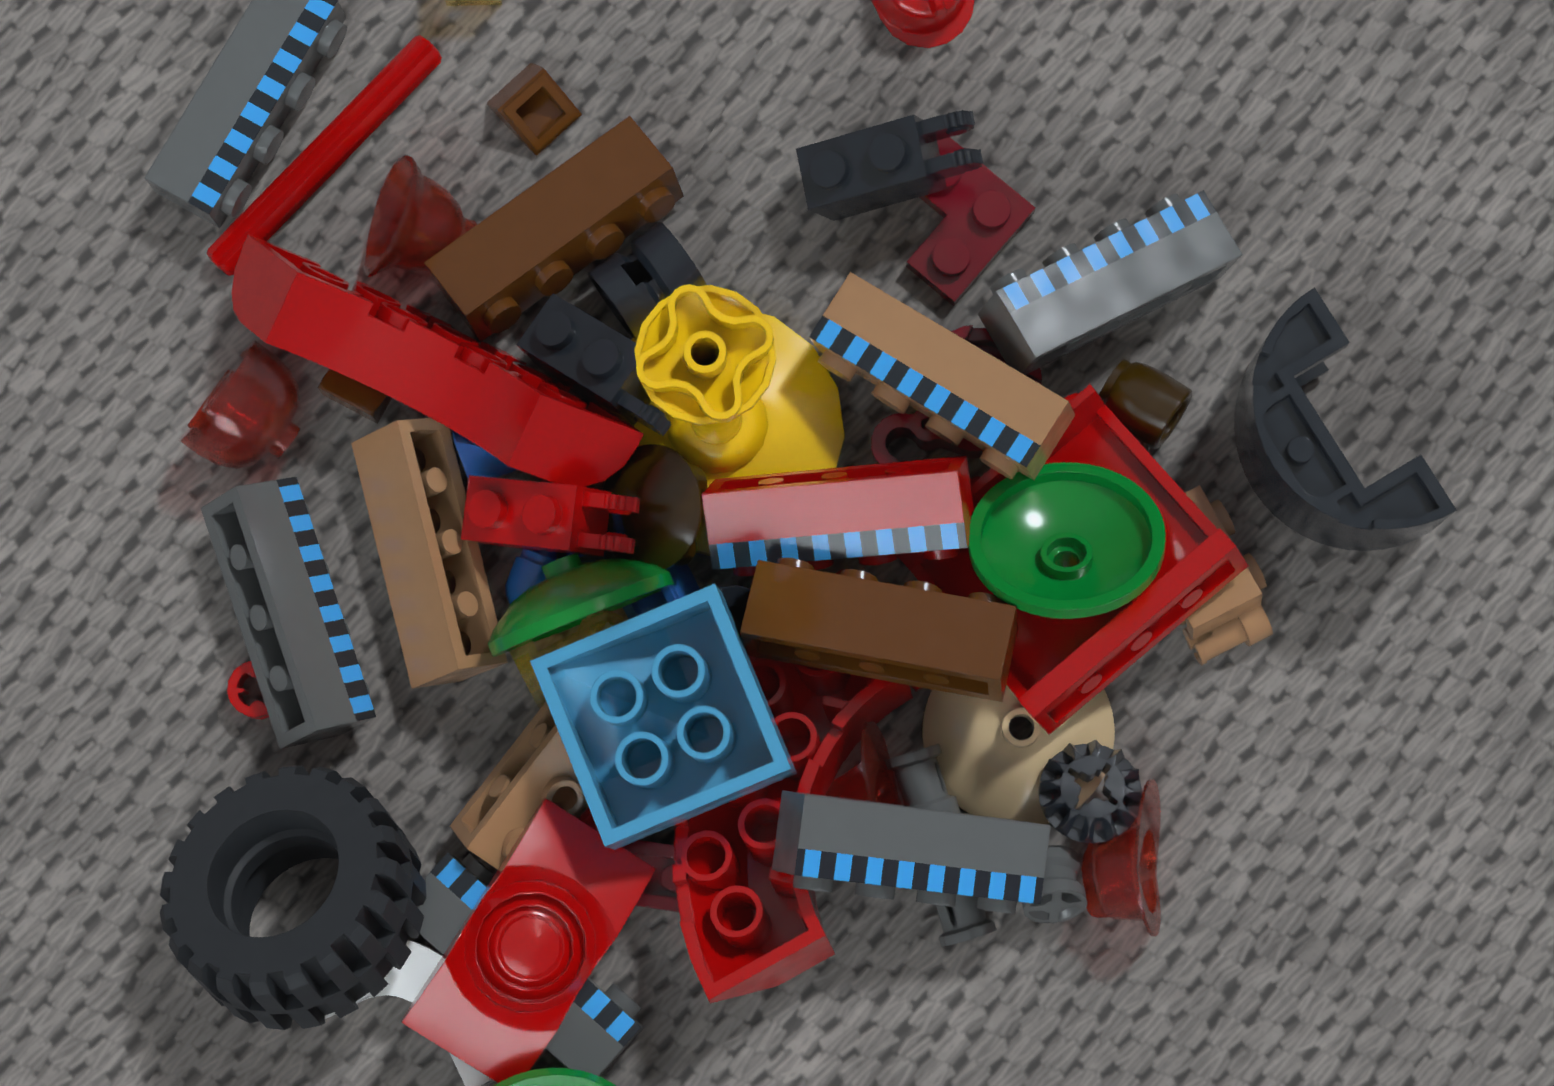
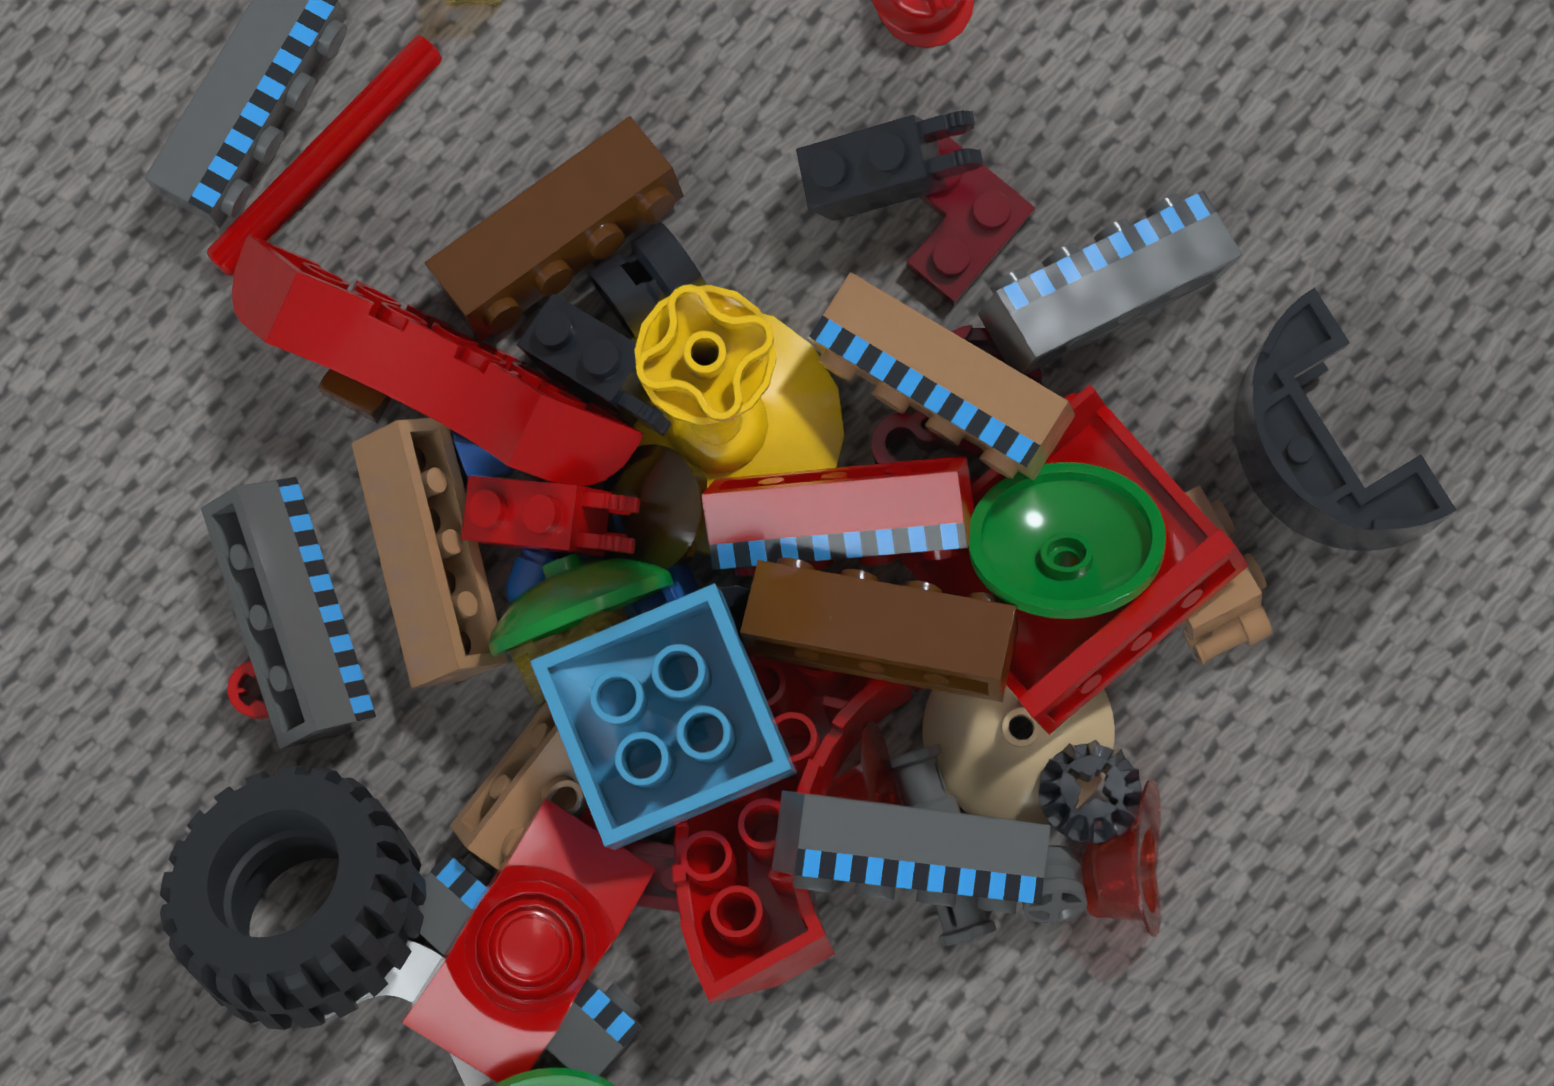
clear red cylinder [179,340,301,469] -> none
clear red hat [364,155,477,277] -> none
reddish brown slope [487,63,582,156] -> none
dark brown piece [1099,359,1193,452] -> none

